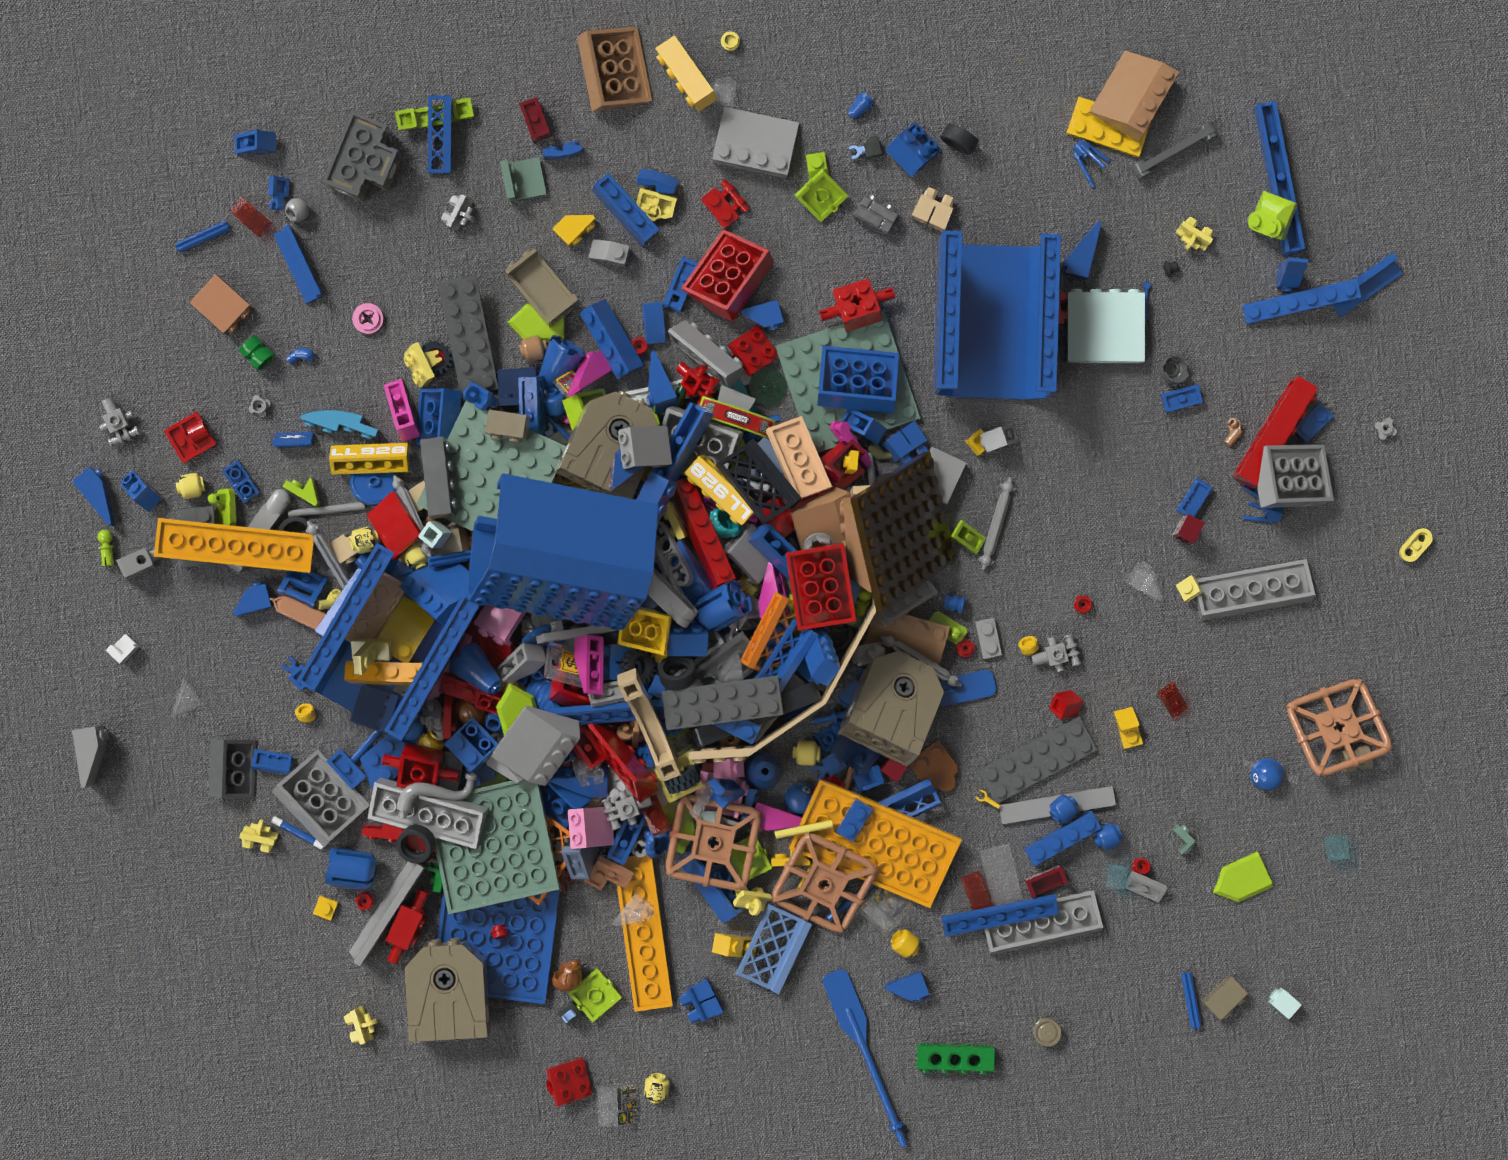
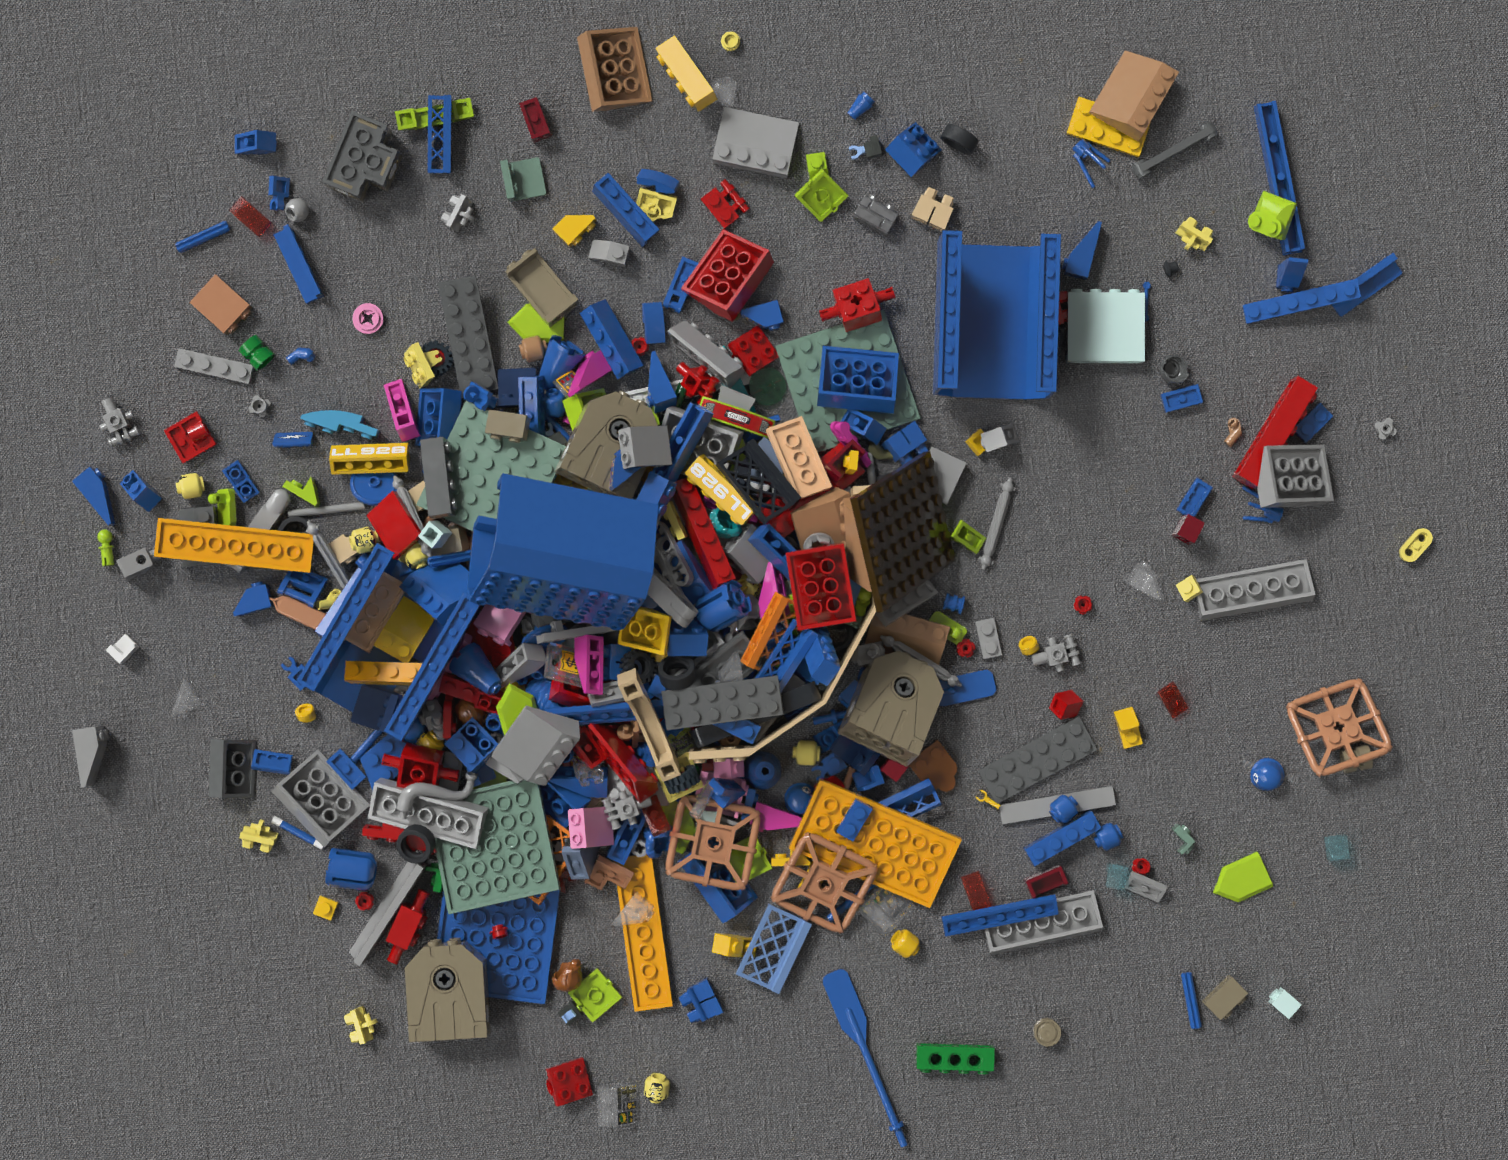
light yellow bracket [351,638,392,675] -> none
blue slope [543,141,584,160] -> none
light yellow hips [733,886,772,916] -> none
light yellow bar [775,820,833,839] -> none
blue slope [884,971,929,1002] -> none
clear piece [979,843,1023,906] -> none
none -> light grey plate [174,348,254,384]

